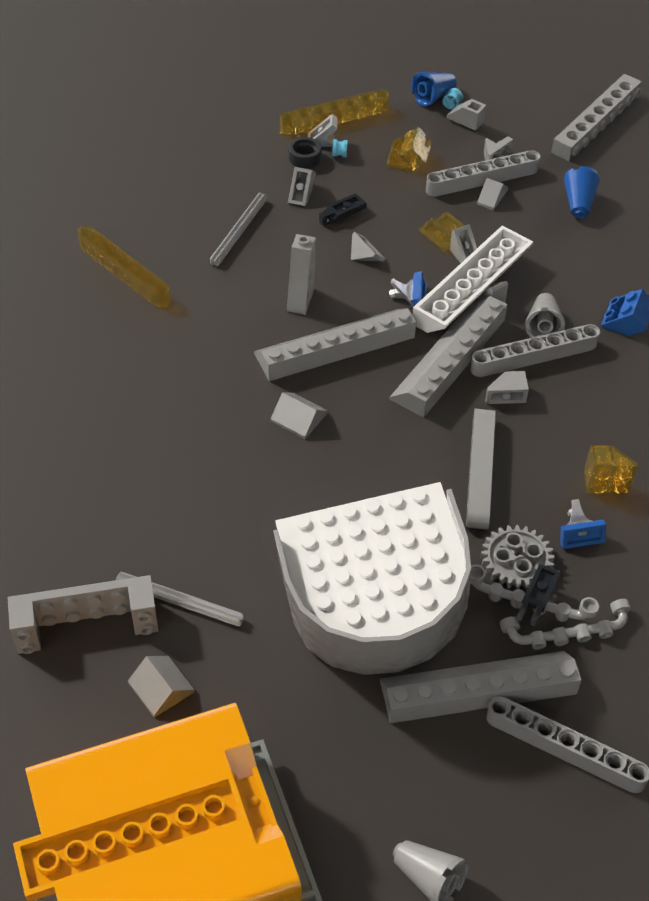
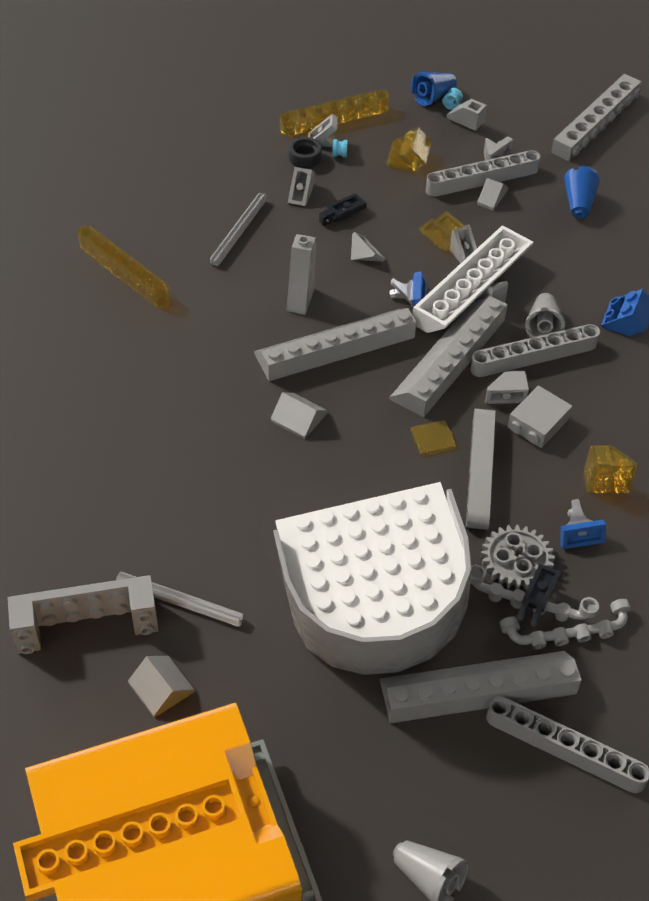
none -> clear yellow piece [410,420,456,456]
none -> light grey brick [508,386,572,448]

